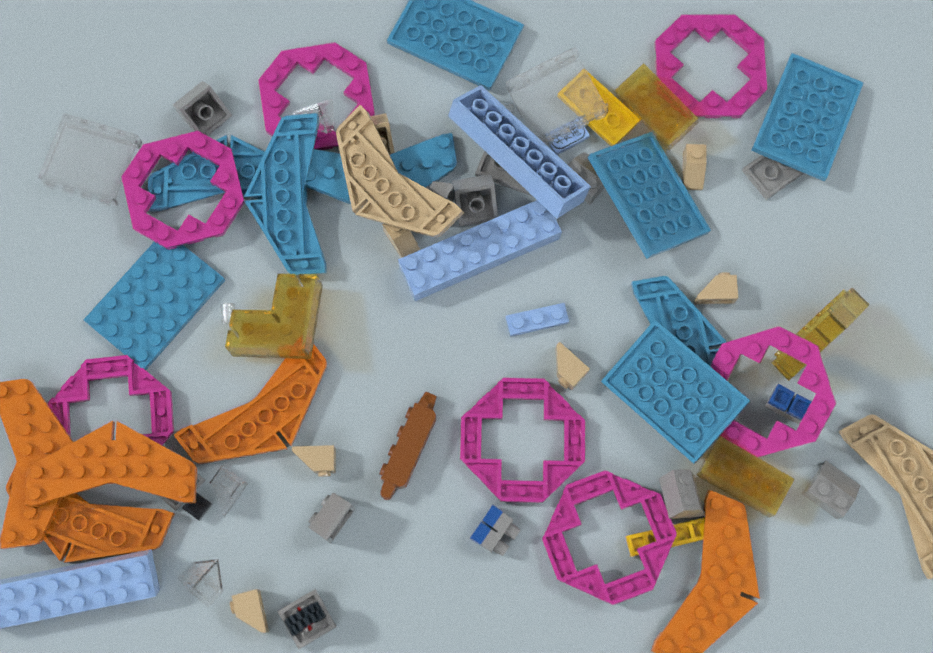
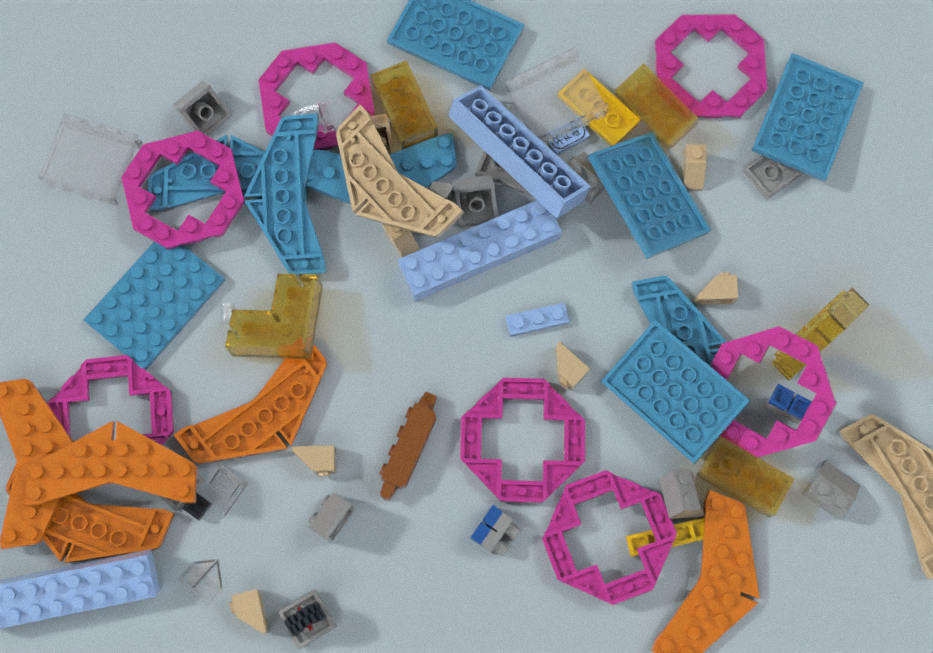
none -> clear yellow brick [371,60,438,150]

